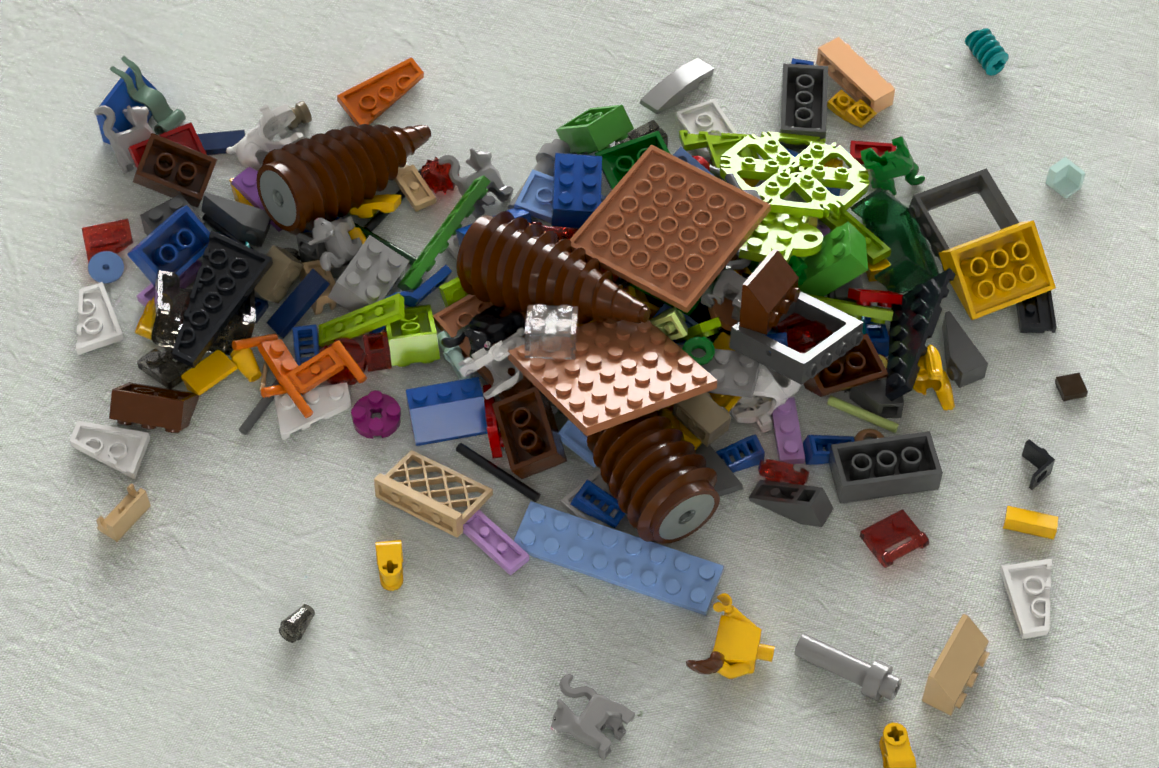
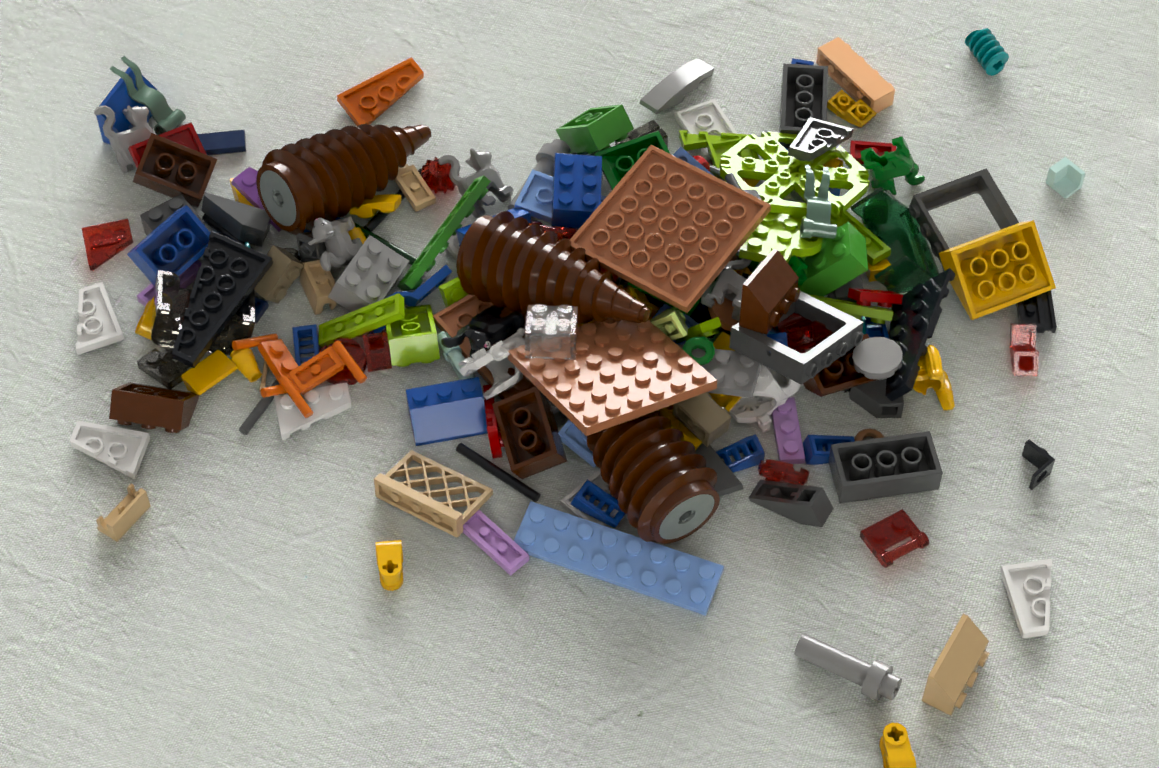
medium blue piece [88,251,124,284] -> none
white helmet [226,104,305,171] -> none
dark blue tile [266,268,330,339] -> none
clear smoke cone [279,604,315,643] -> none
dark tan wheel [287,101,312,130] -> none
magenta plate [351,390,401,439] -> none
light grey animal [551,674,635,760] -> none
yellow torso [686,593,775,679] -> none
yellowish green bar [827,396,899,433] -> none
dark grey slope [942,311,988,388] -> none
yellow slope [1003,506,1058,540] -> none
dark brown tile [1055,373,1088,401] -> none
none -> dark grey wing [788,117,853,161]
none -> sand green flag [800,165,837,239]
none -> light grey tile [852,337,903,380]
none -> clear red slope [1010,323,1039,376]

